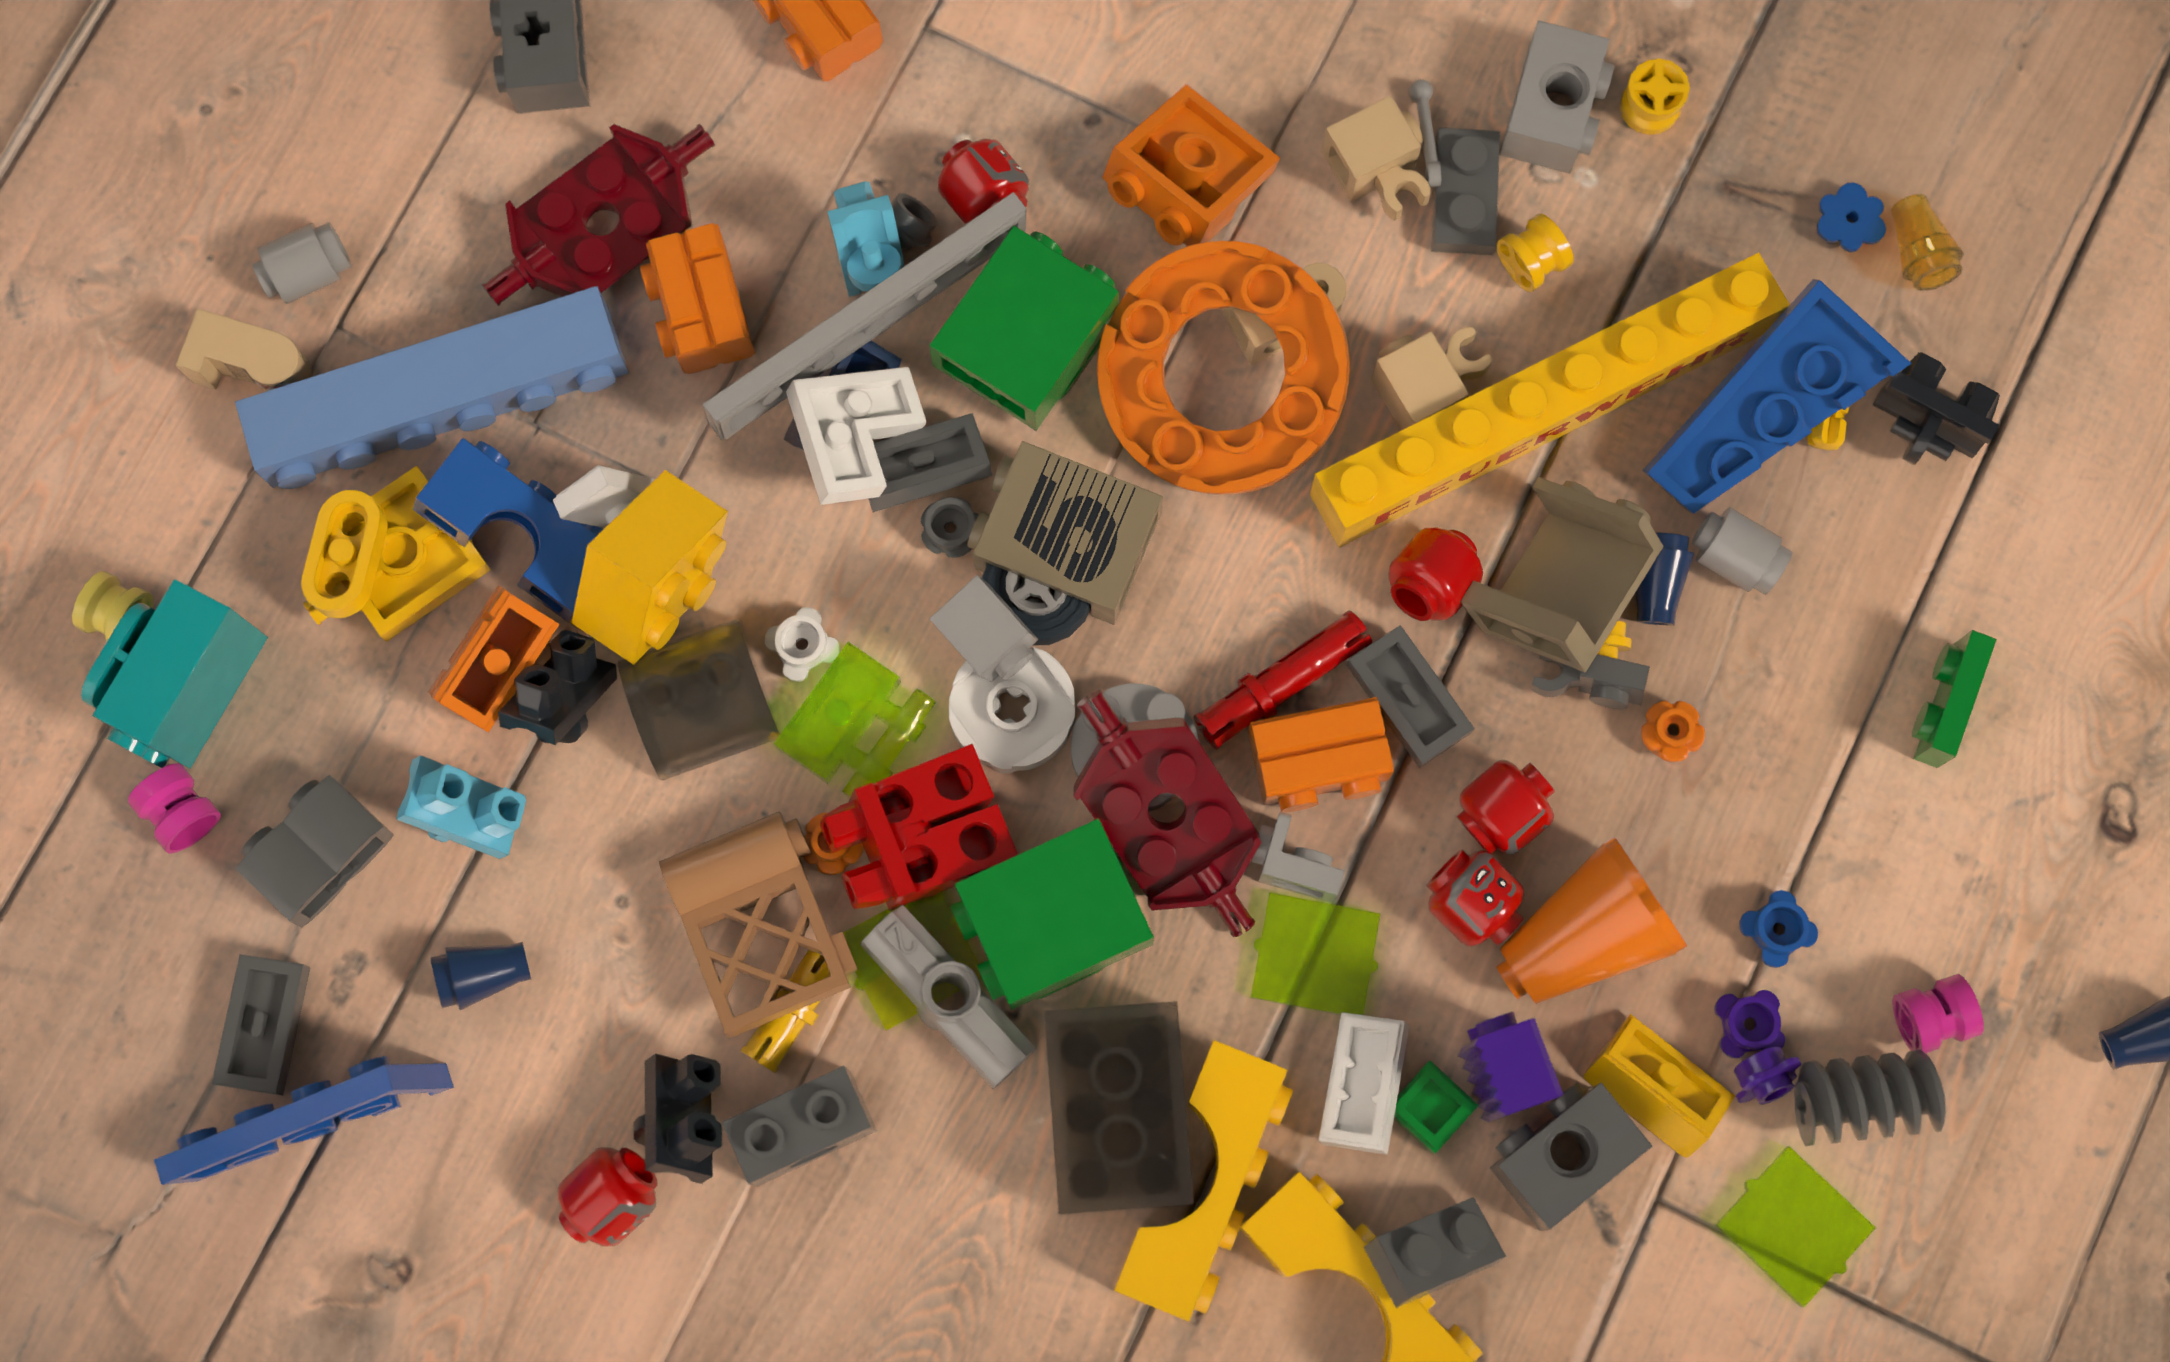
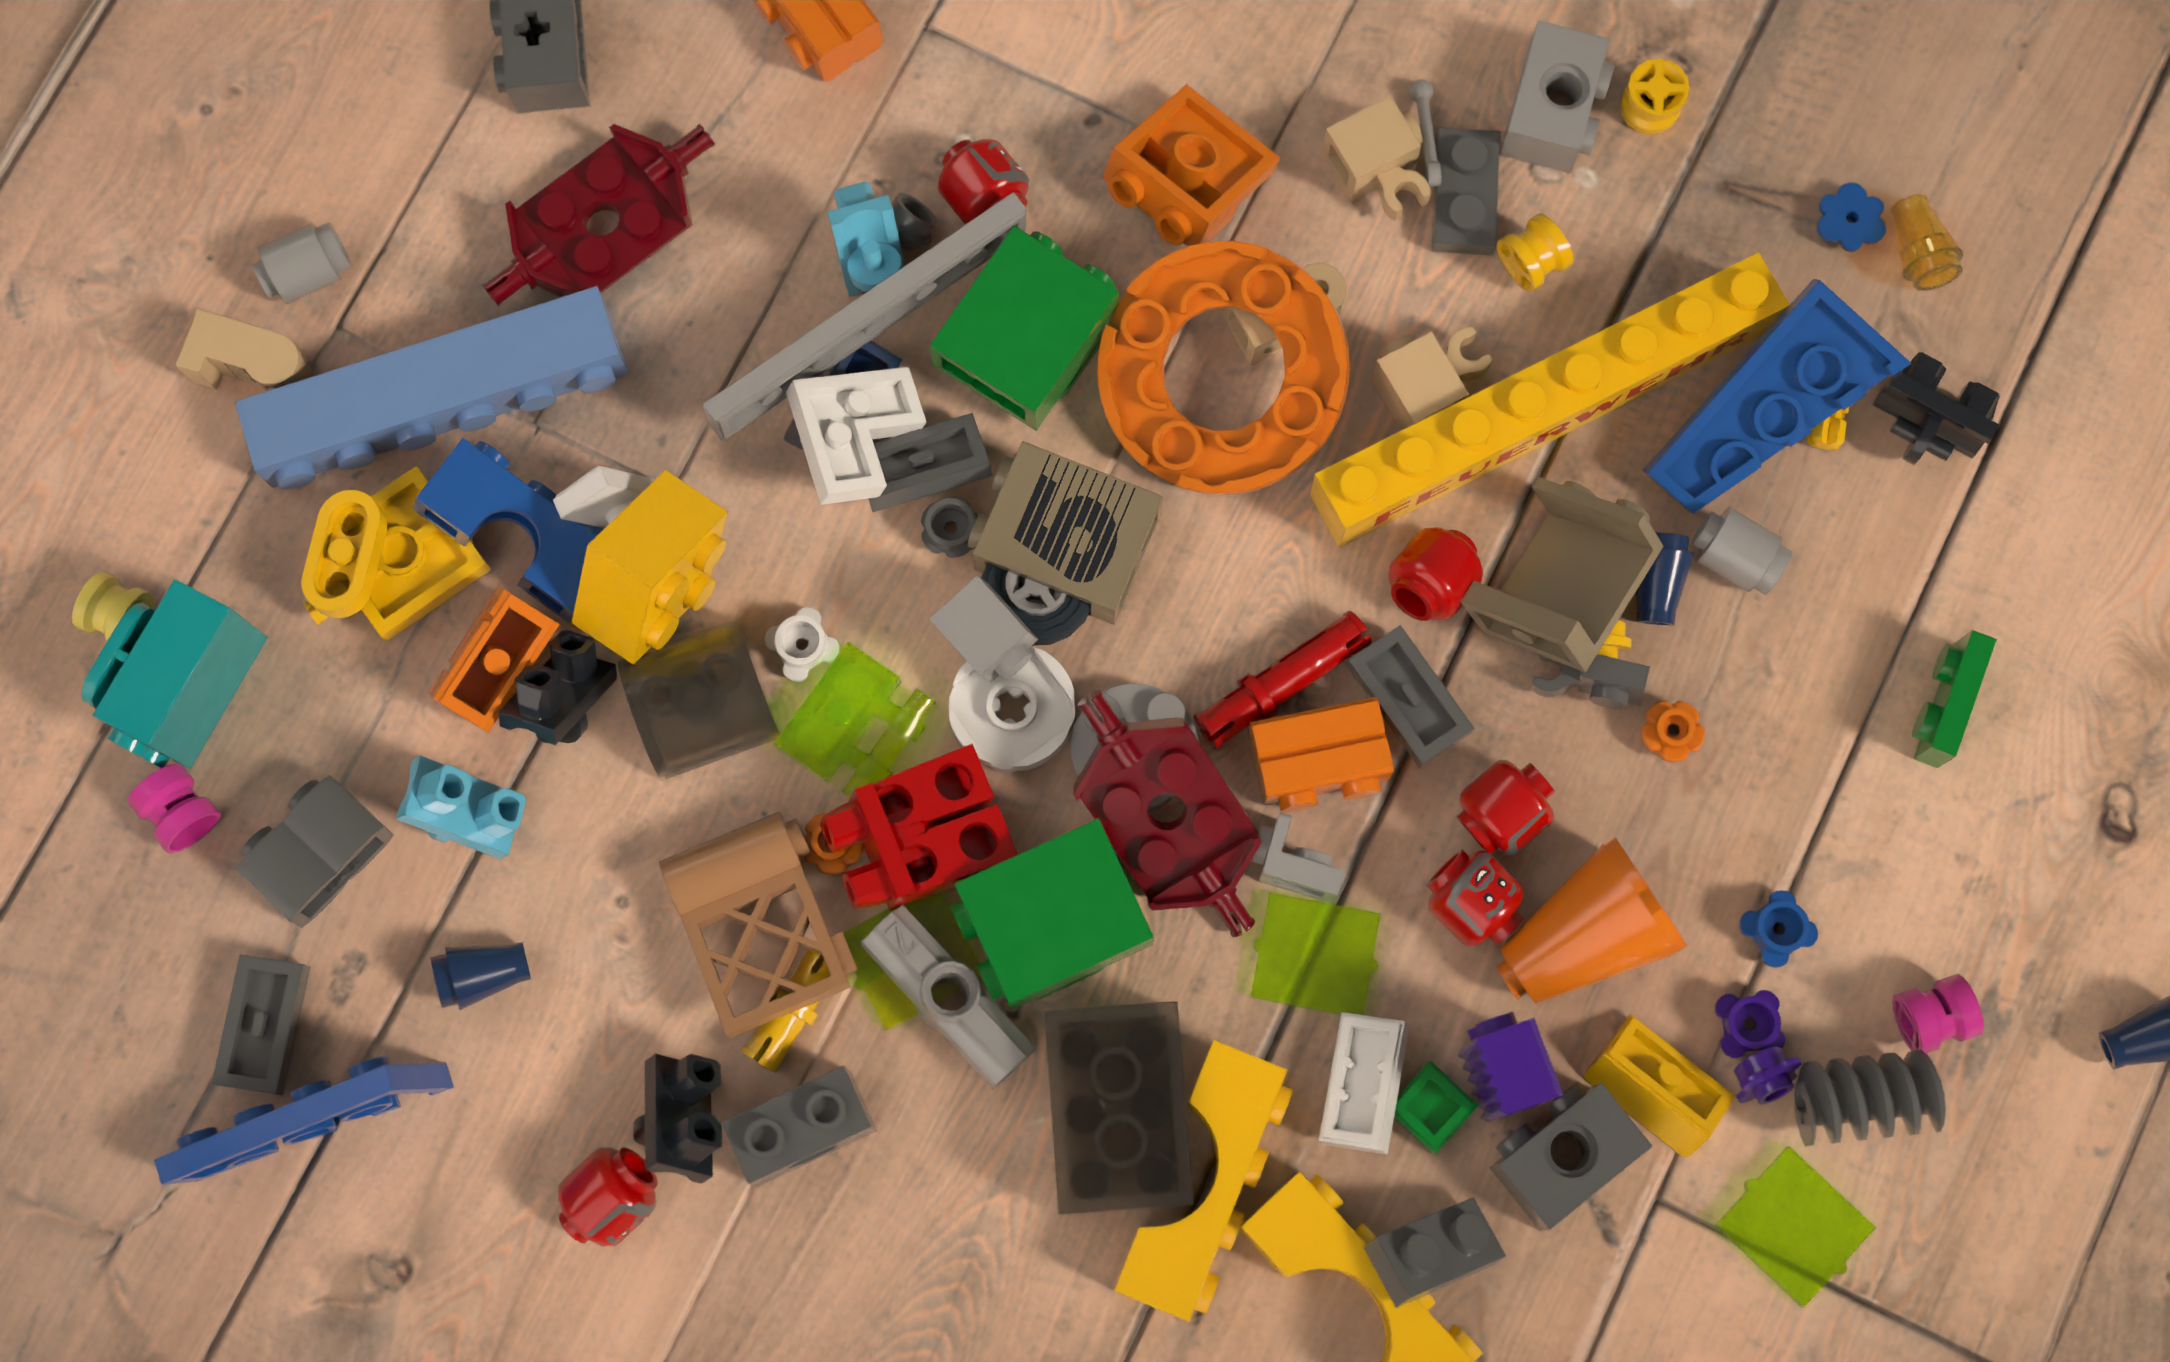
orange brick [640,223,755,374] -> none

